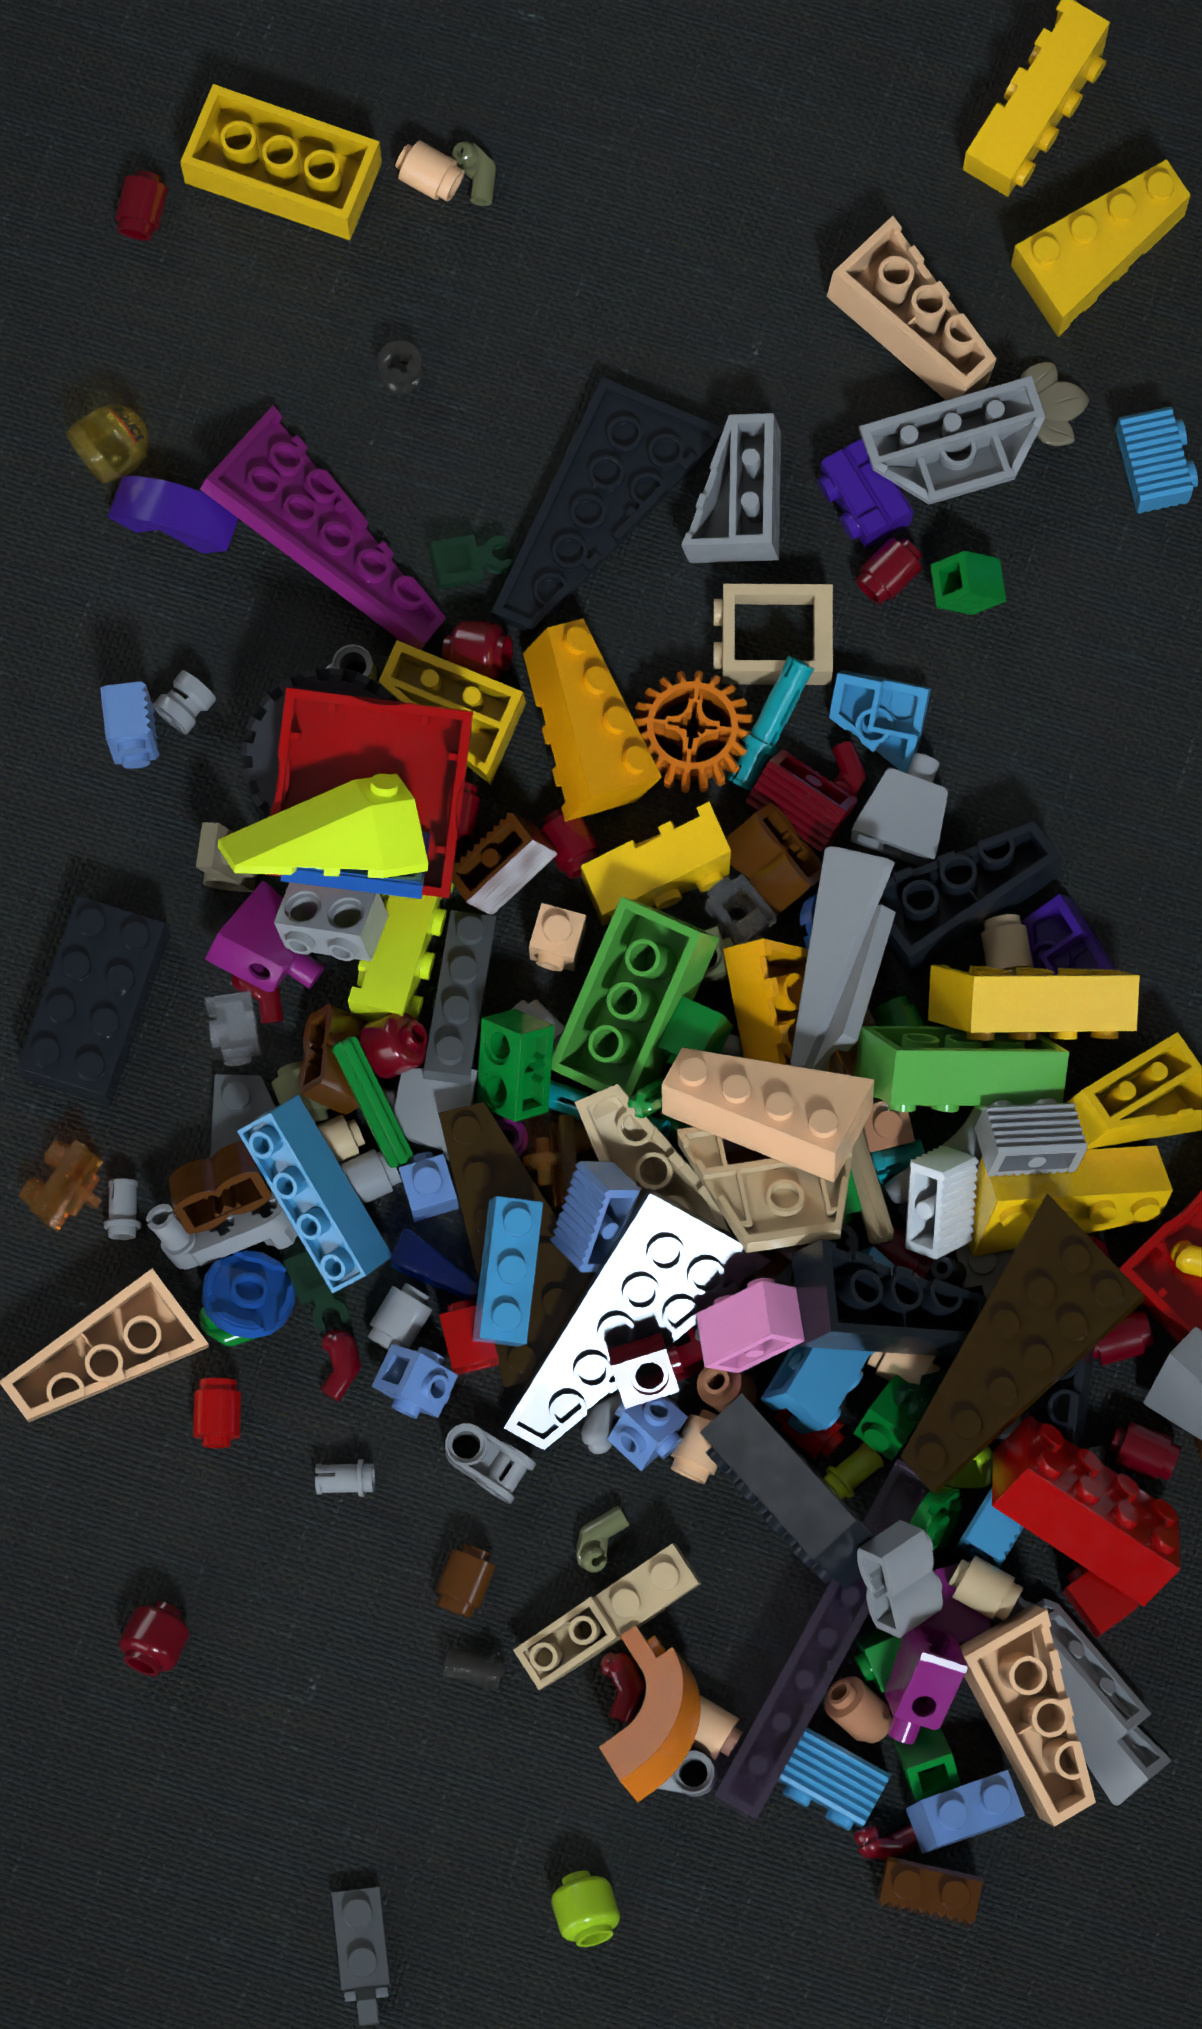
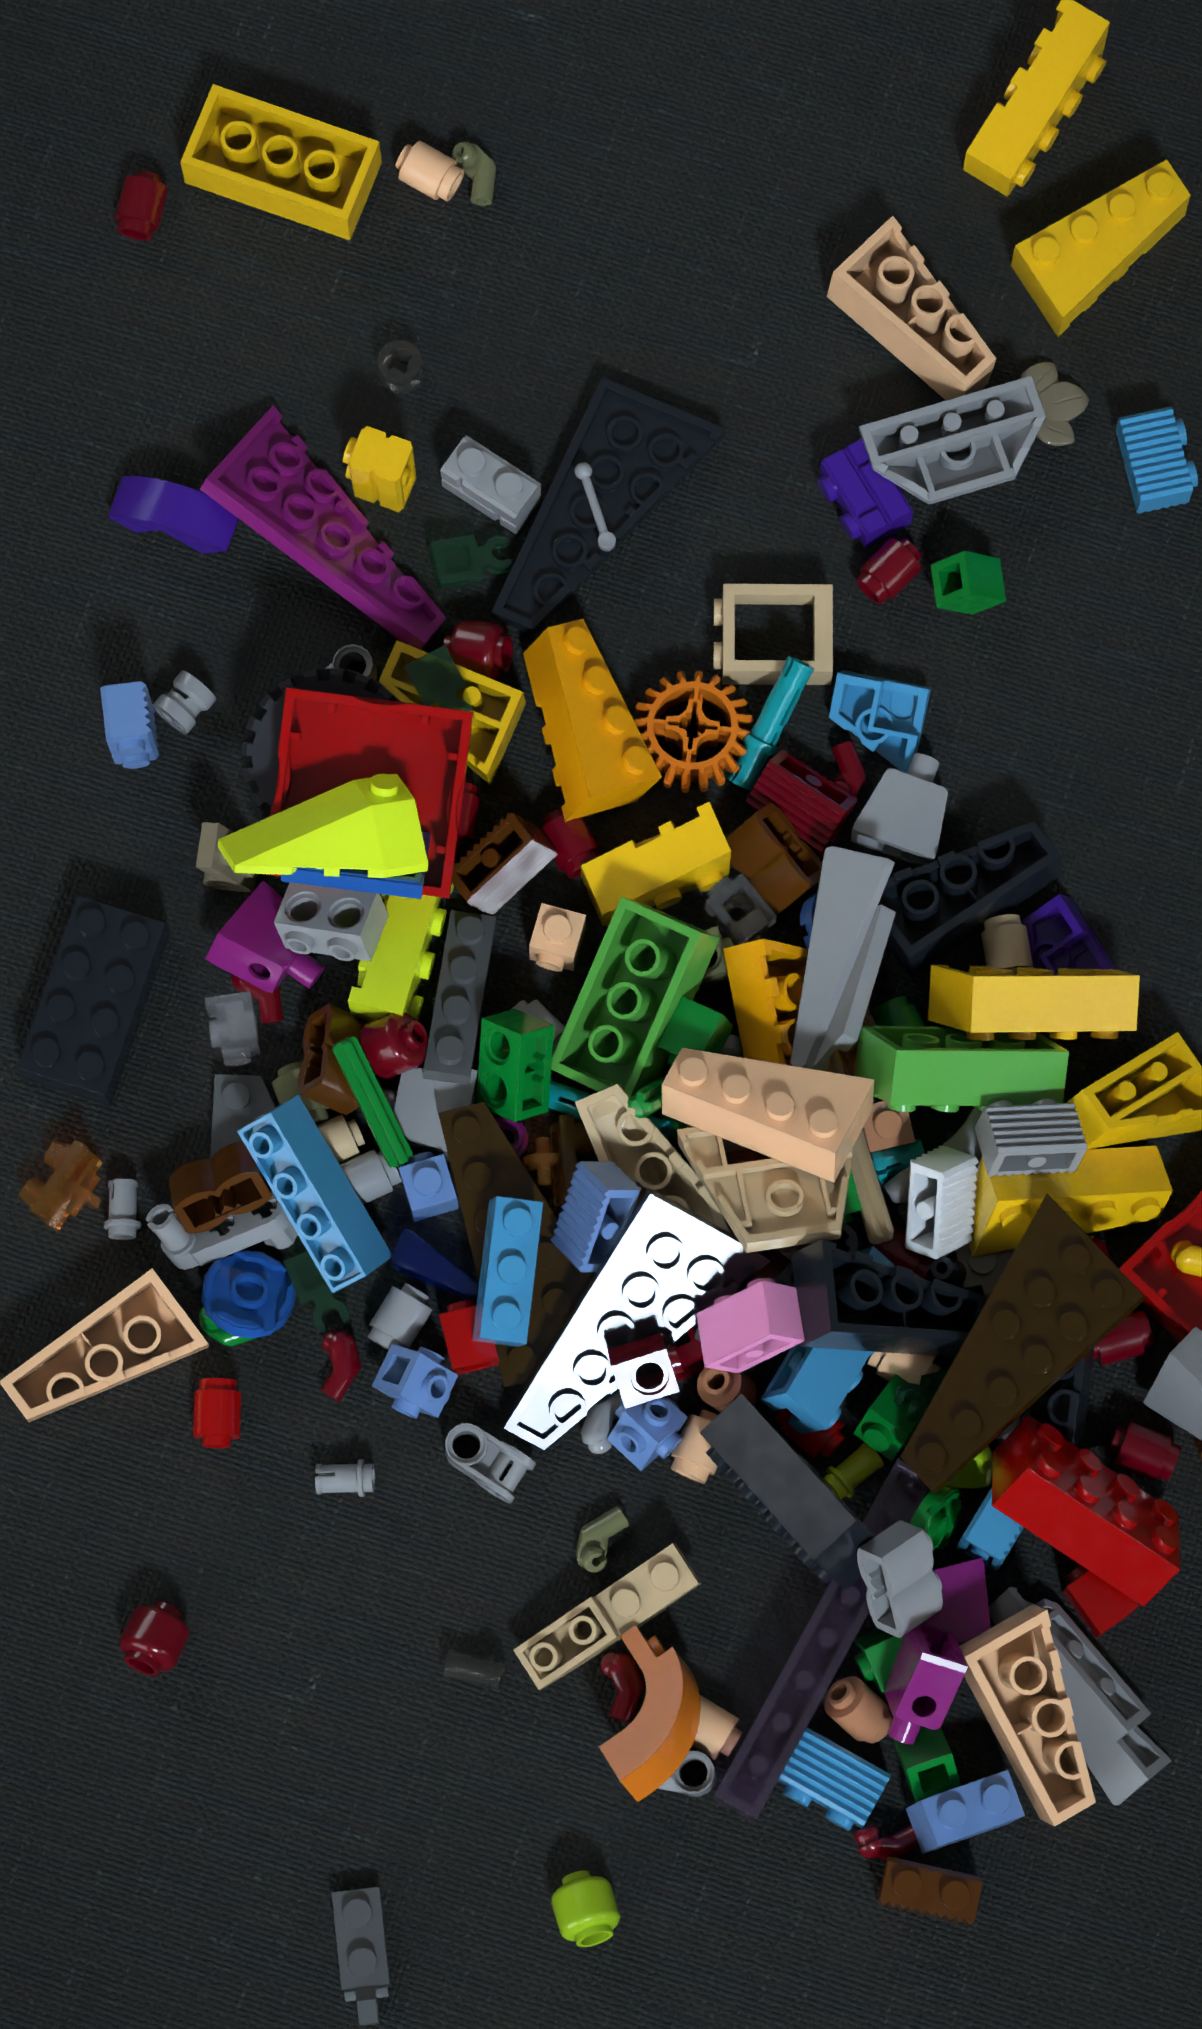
clear yellow helmet [66,404,149,485] -> none
reddish brown brick [436,1544,496,1618] -> none
light grey wedge [681,413,781,563] -> none
tan brick [949,1555,1023,1621] -> none
none -> yellow brick [343,426,416,512]
none -> clear green plate [404,645,475,719]
none -> light grey brick [440,435,541,534]
none -> light grey hinge [574,462,616,551]

